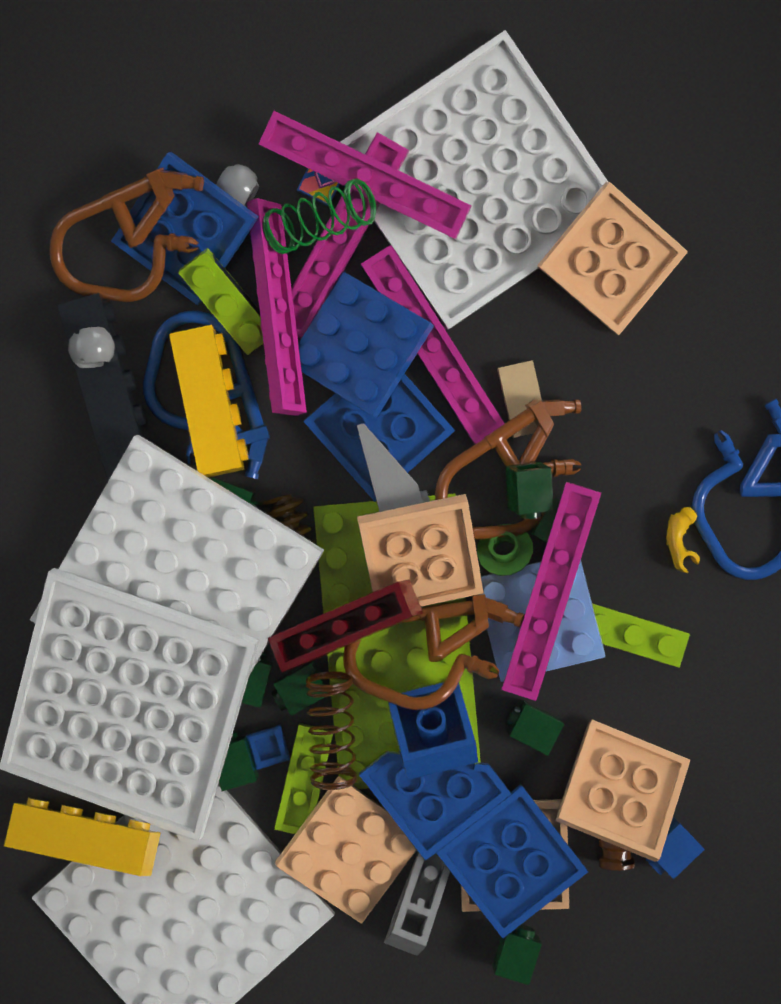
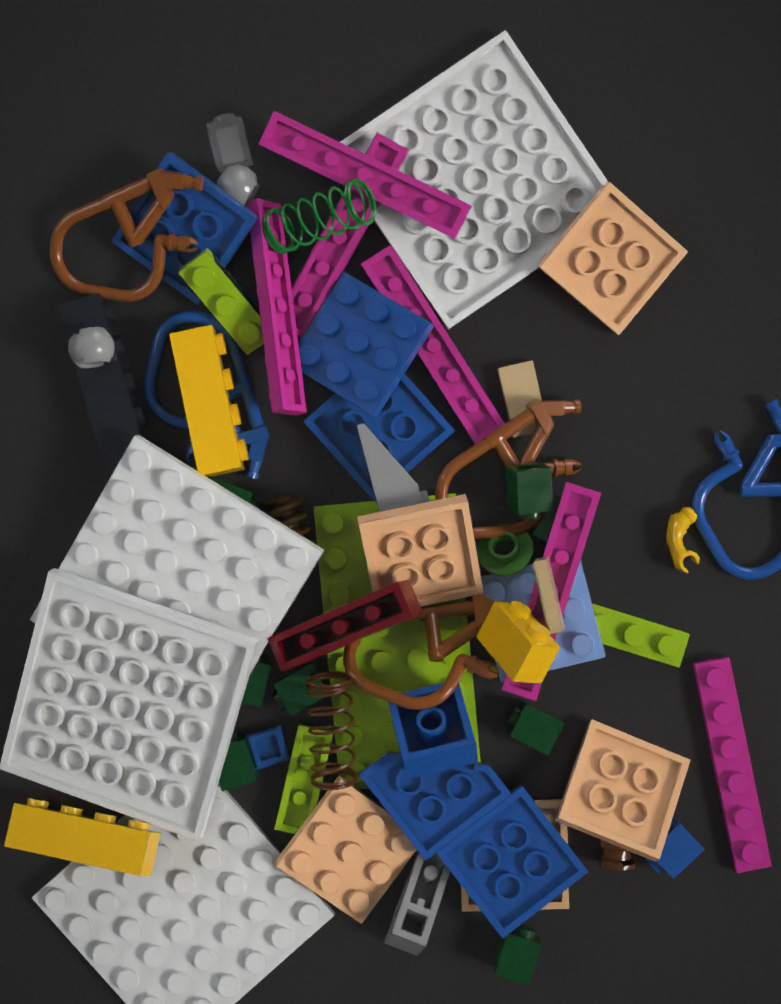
tile [297,168,340,207] -> none
none -> clear brick [206,113,254,173]
none -> yellow brick [476,601,561,684]
none -> tan tile [532,556,565,634]
none -> dark pink plate [692,656,772,874]

